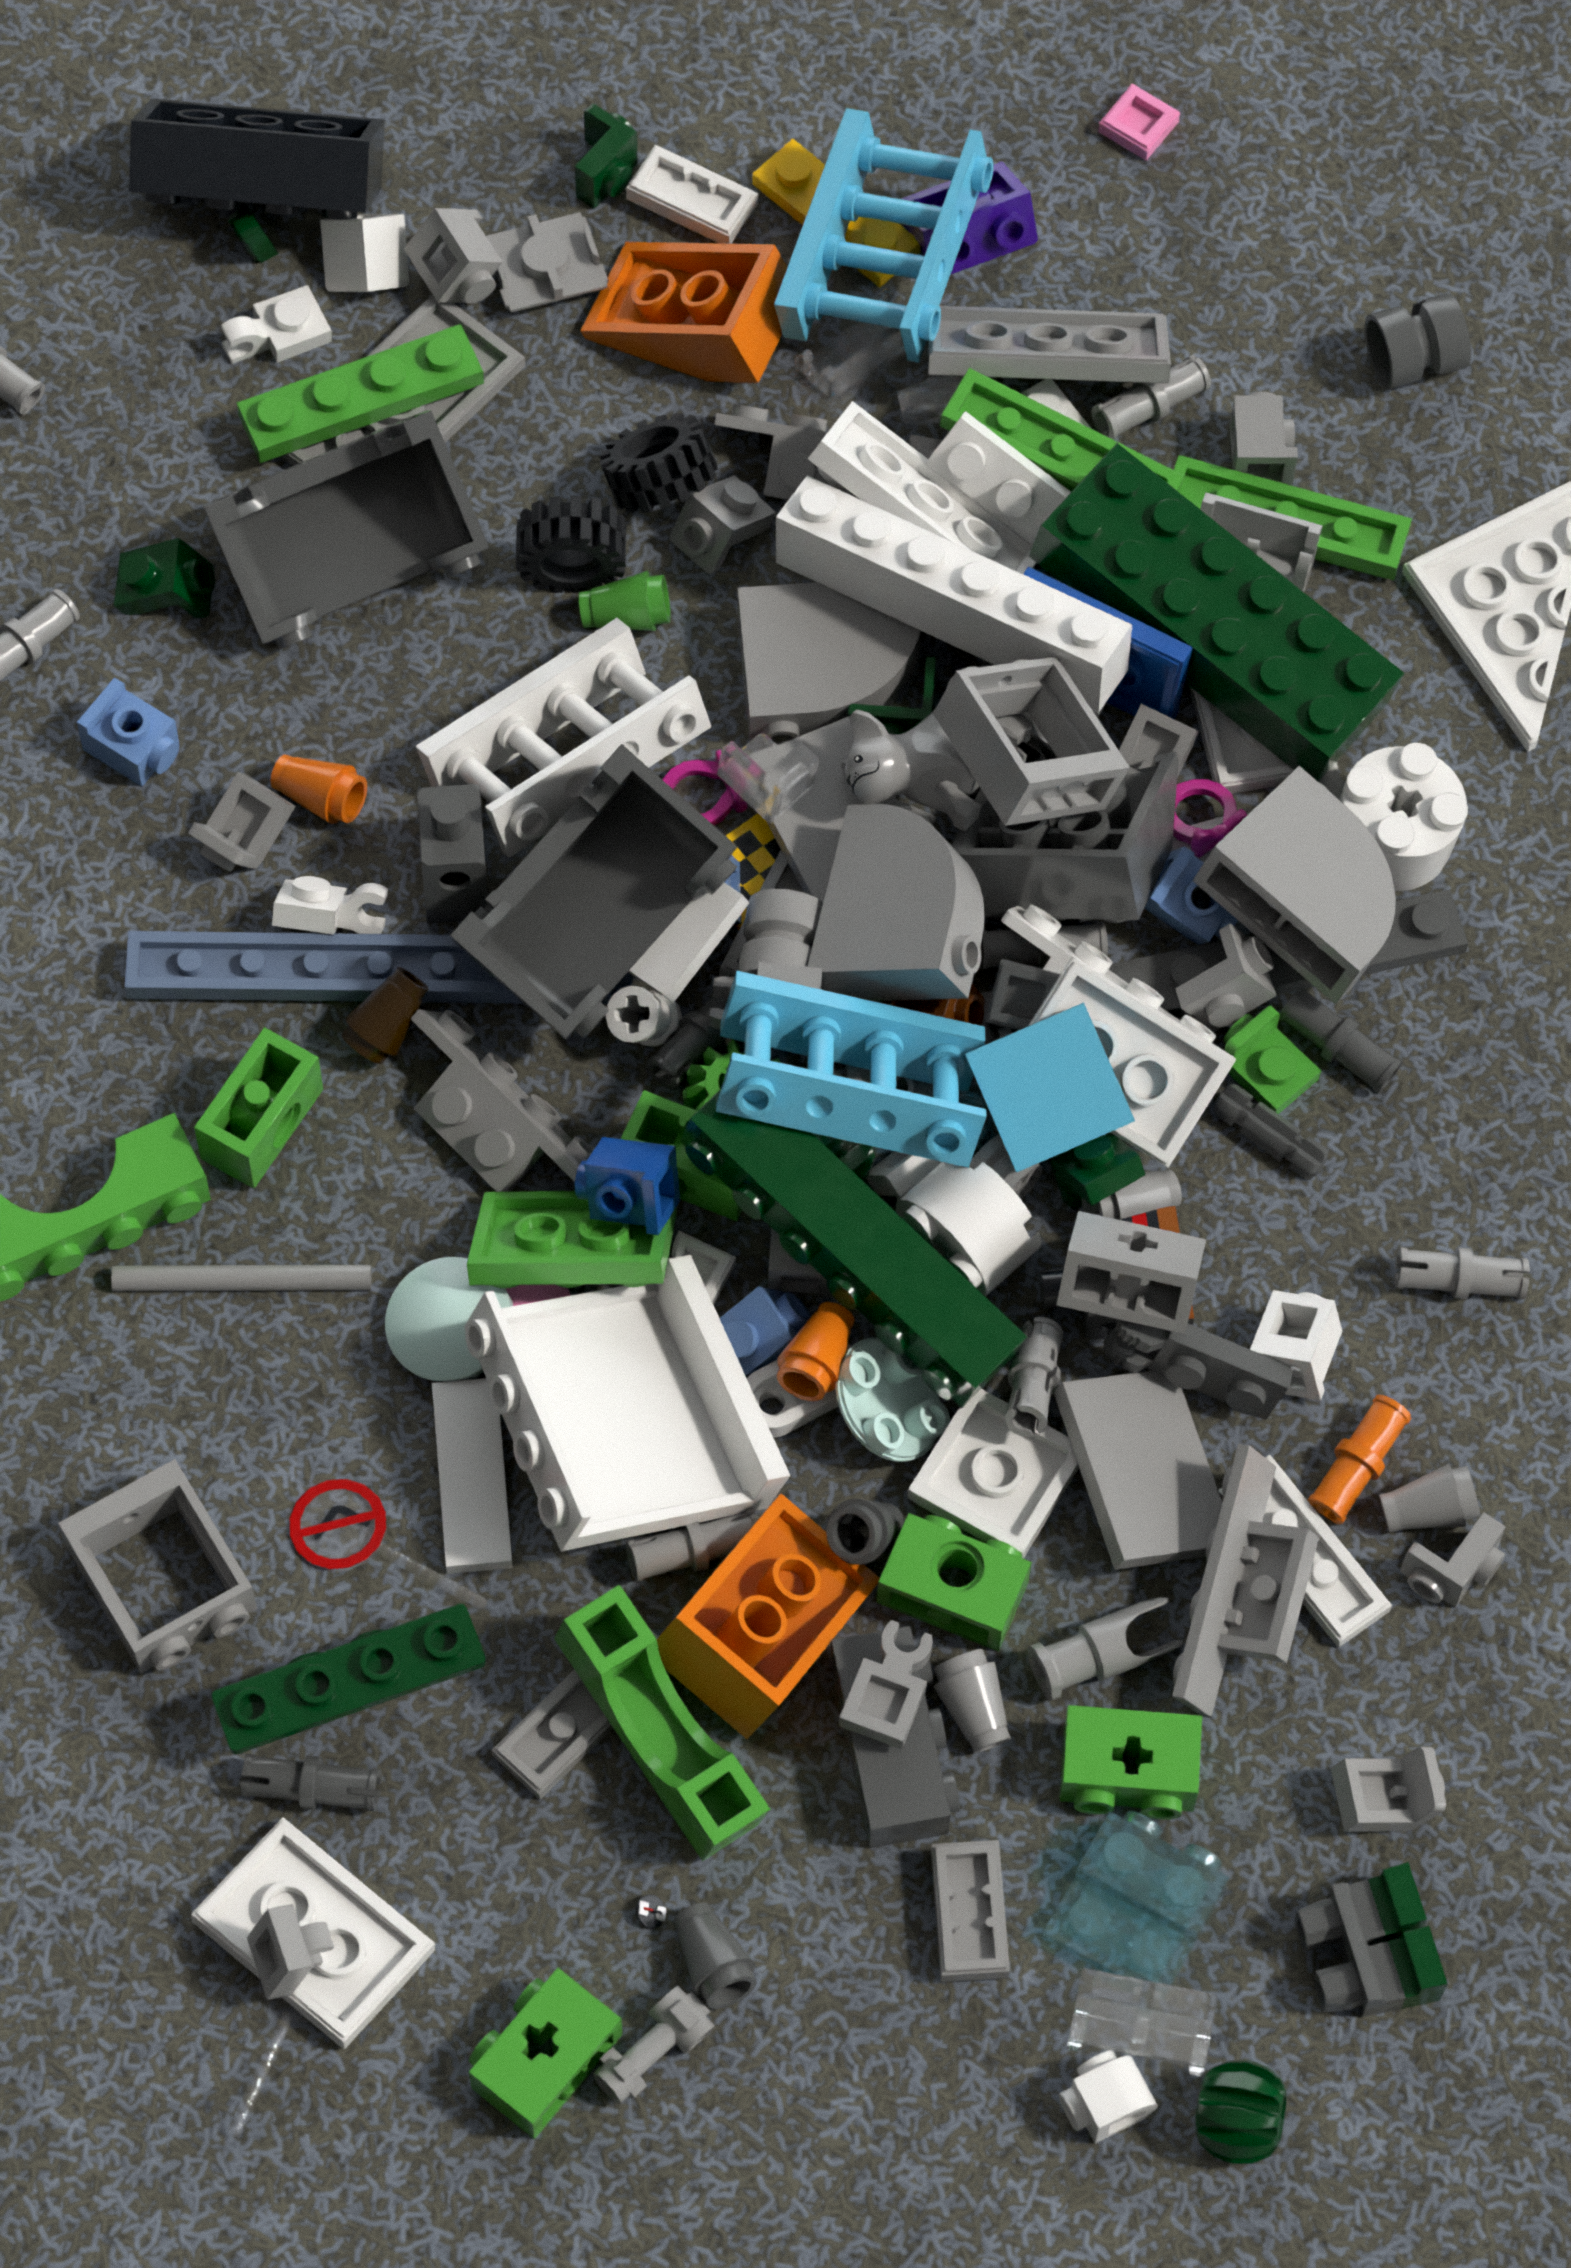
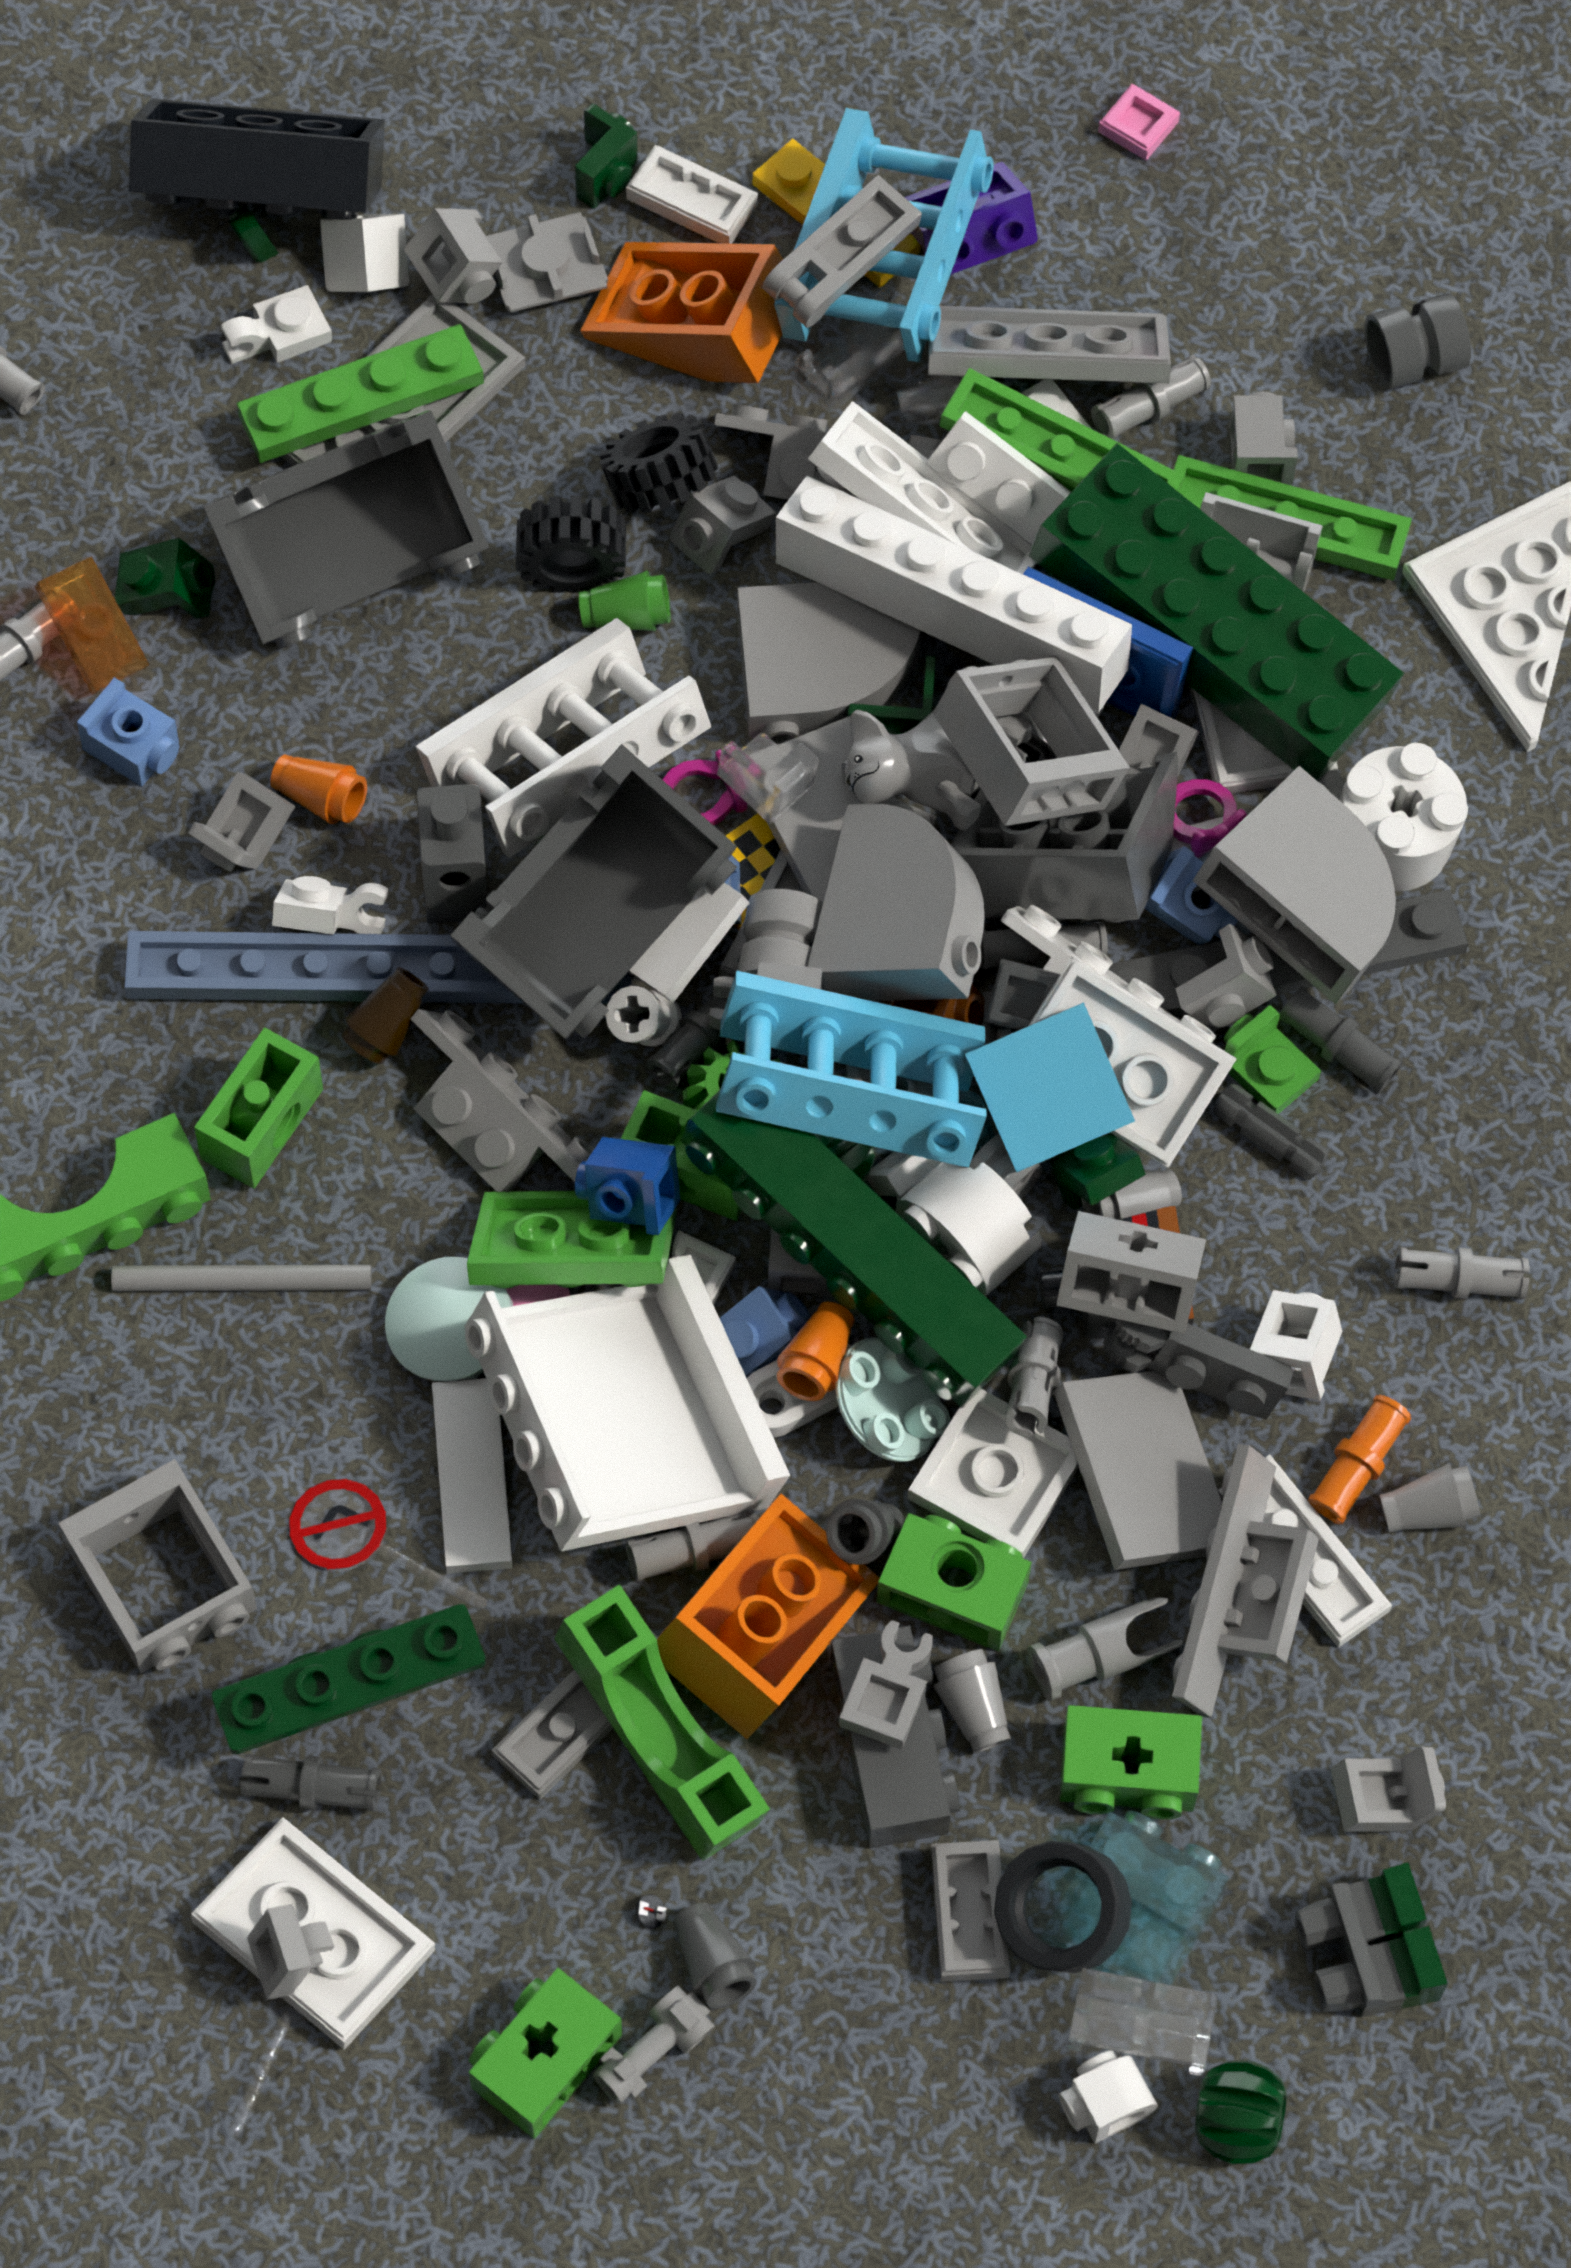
light grey bracket [1400,1512,1506,1608] -> none
none -> clear orange plate [34,556,150,695]
none -> light grey plate [762,175,922,328]
none -> black tyre [994,1841,1132,1973]

